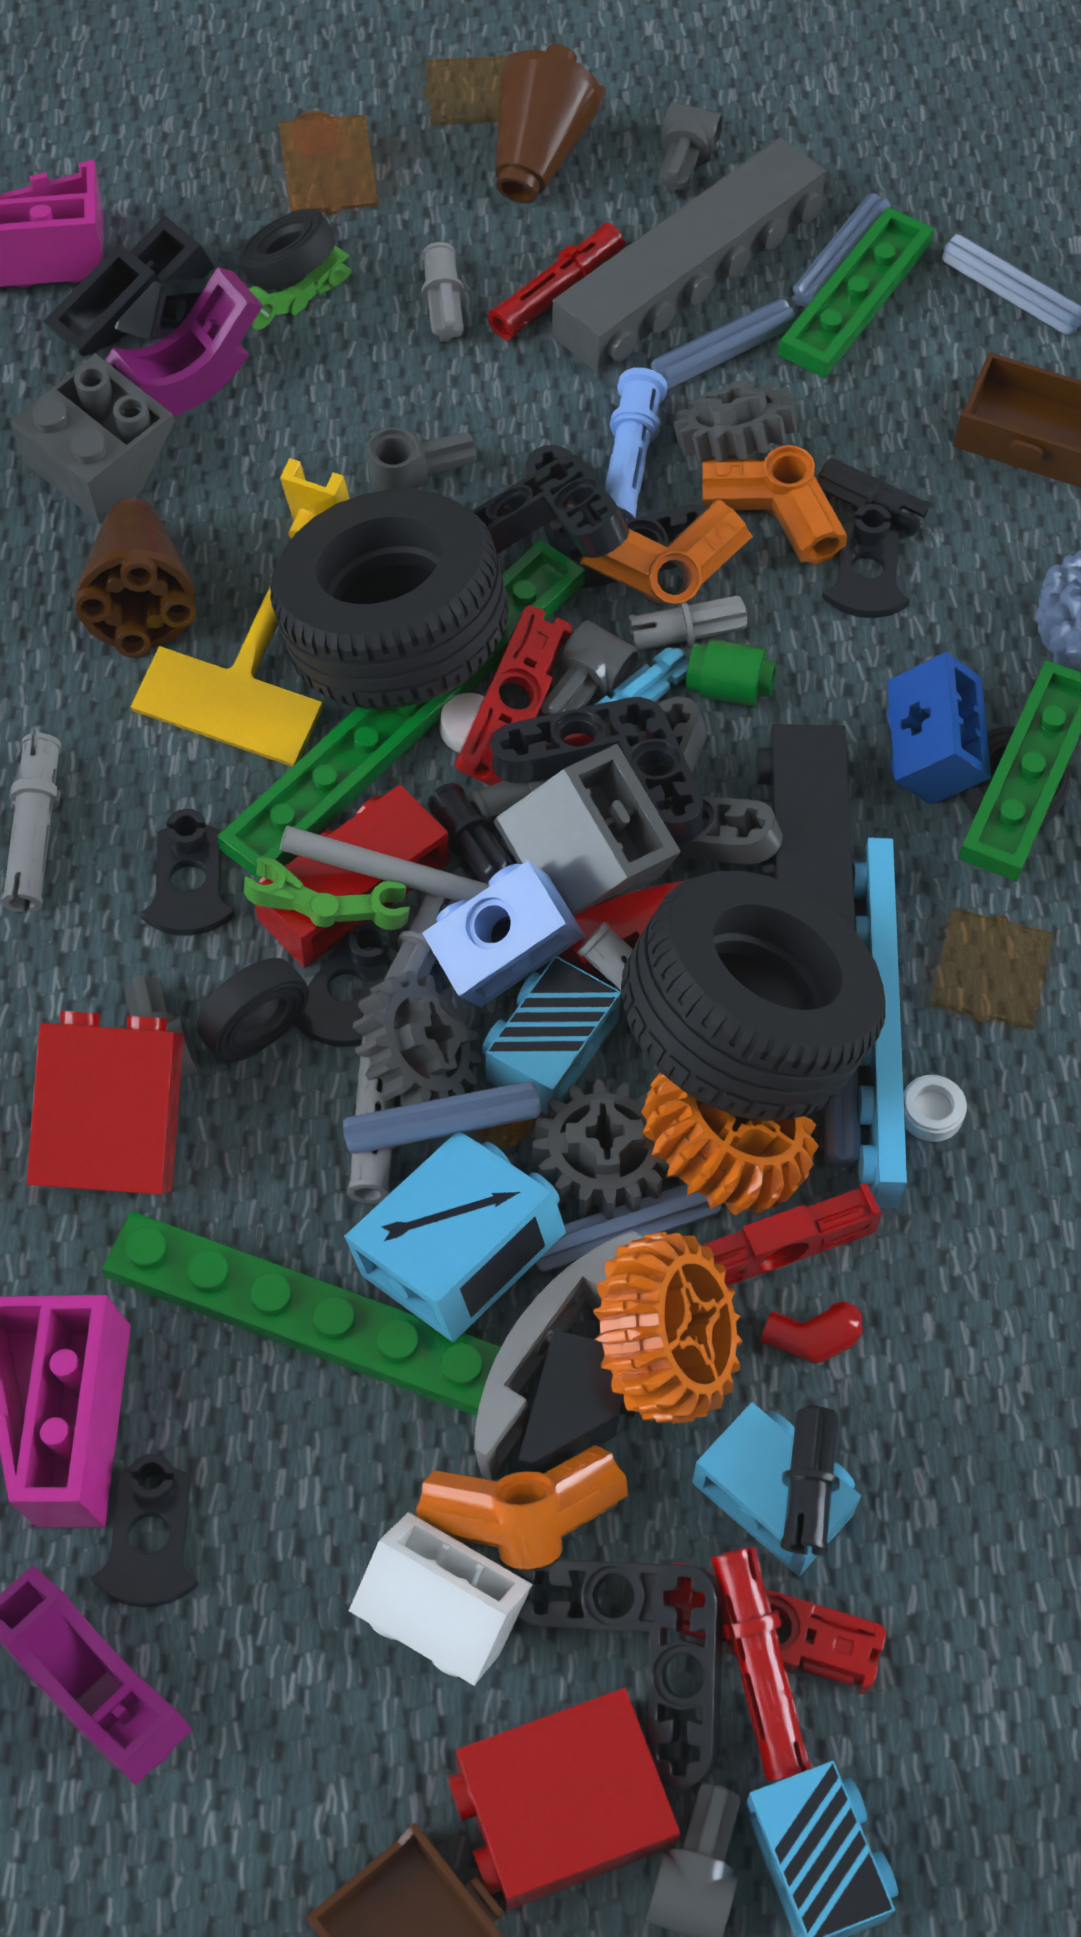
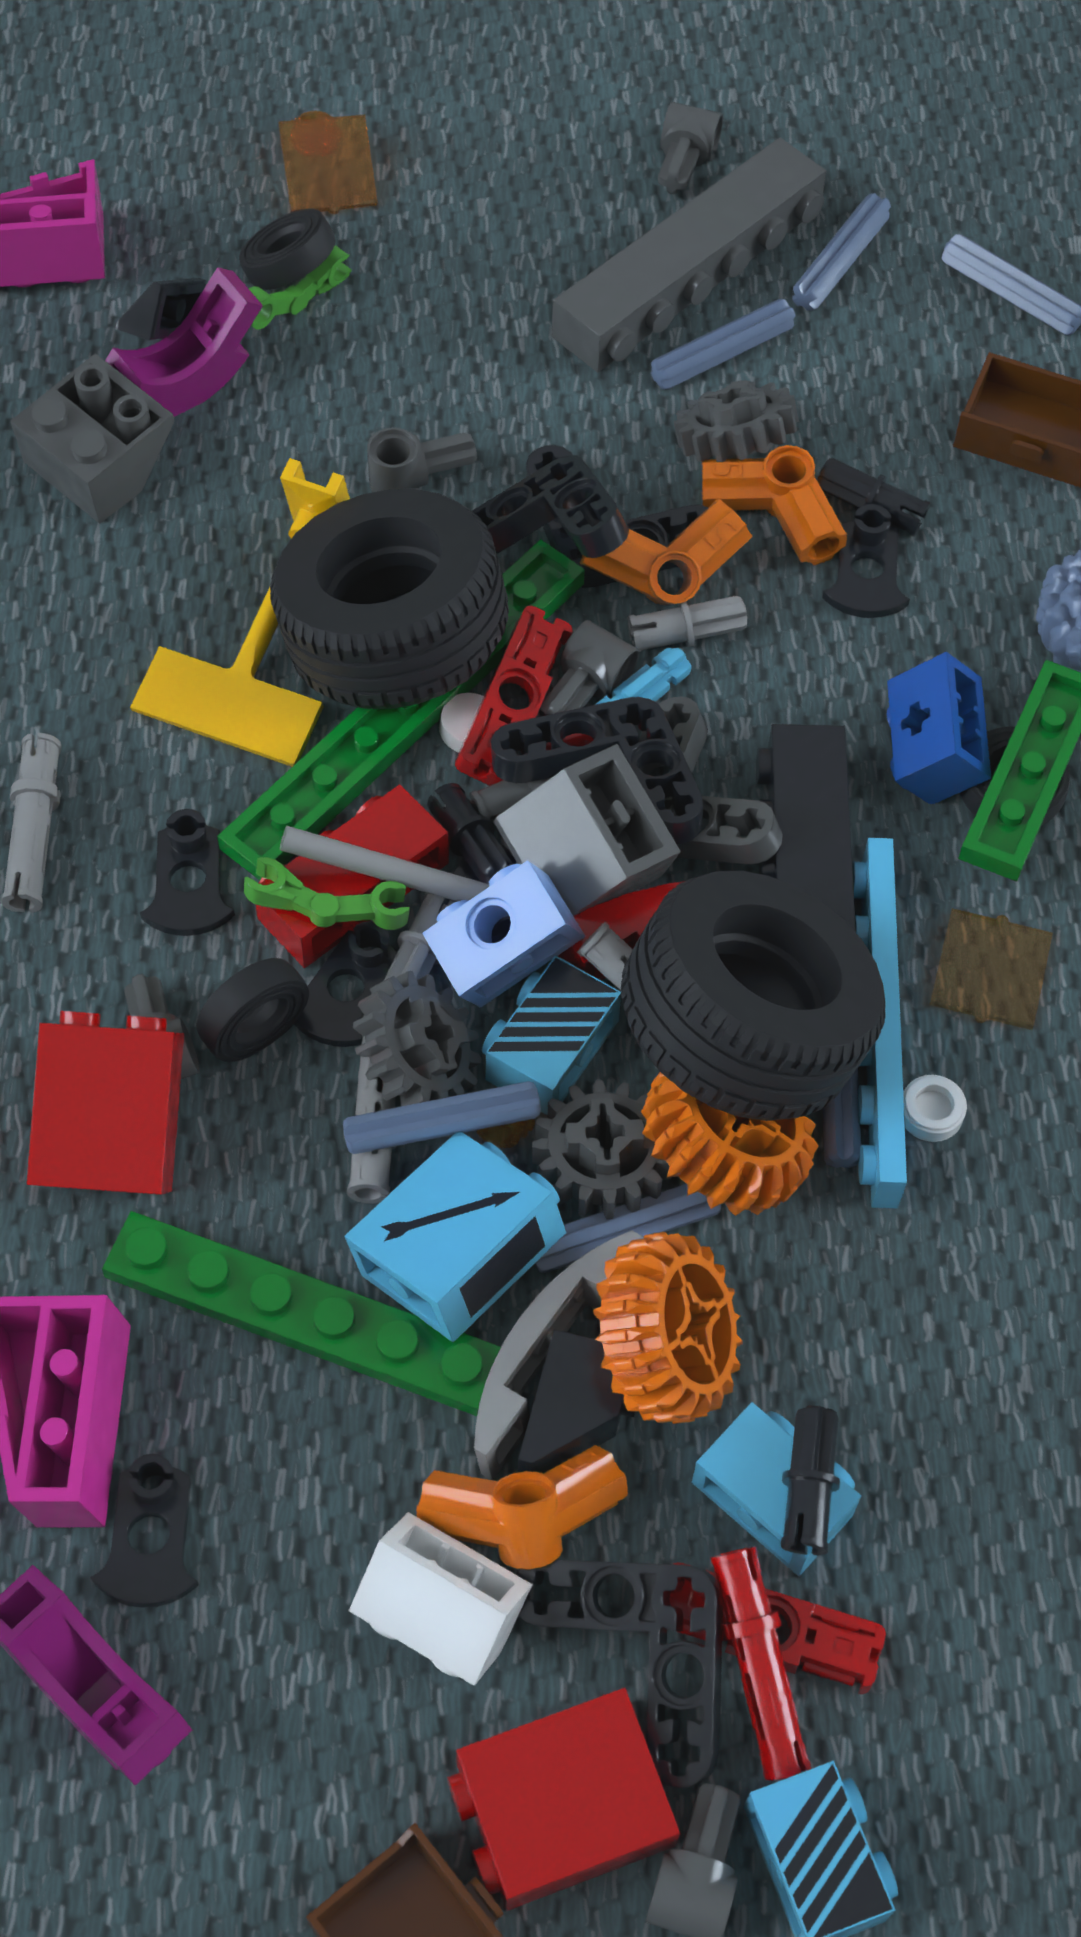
black slope [43,215,215,357] -> none
reddish brown cone [75,498,196,658] -> none
light grey axle [422,242,465,342] -> none
clear orange piece [423,56,507,126] -> none
red pin [487,223,626,341] -> none
reddish brown cone [495,44,606,203] -> none
light blue pin [605,368,668,520] -> none
green brick [686,639,777,707] -> none
red piece [700,1183,882,1286] -> none
red arm [760,1301,863,1364] -> none
green plate [778,207,934,378] -> none

